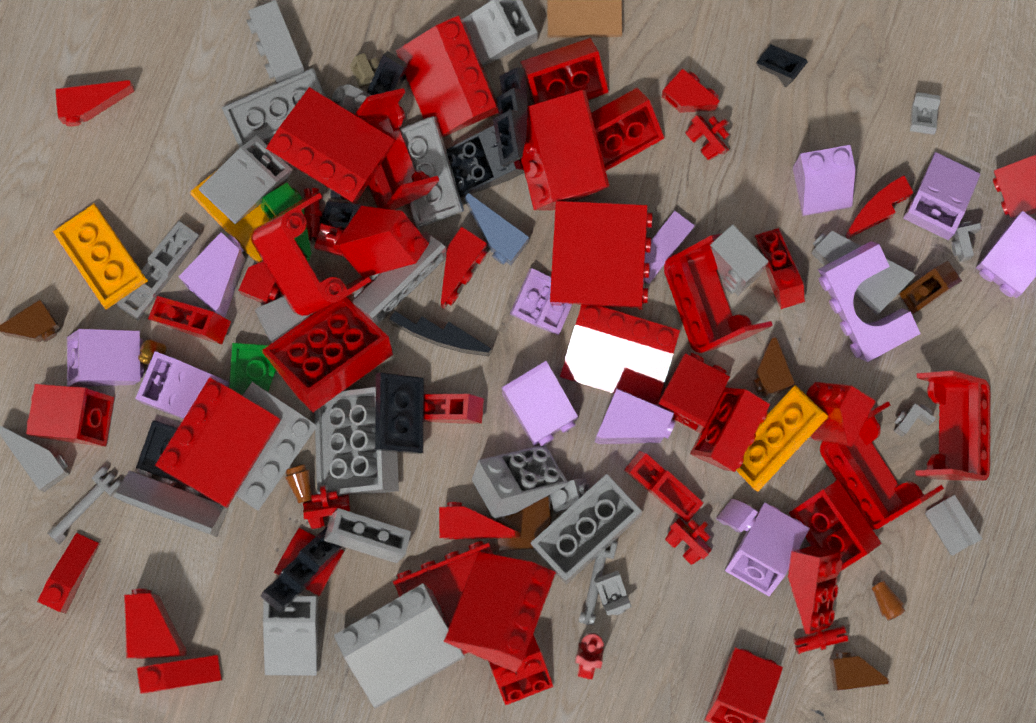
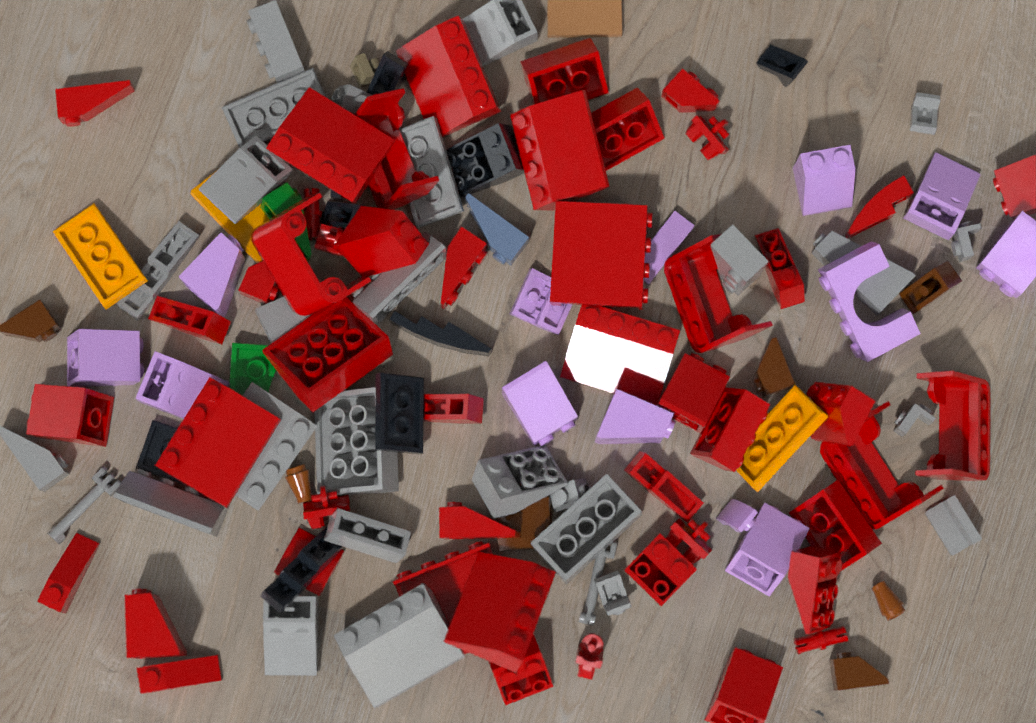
pearl gold arm [138,340,166,364] -> none
black slope [493,67,528,167] -> none
none -> red slope [624,534,697,607]

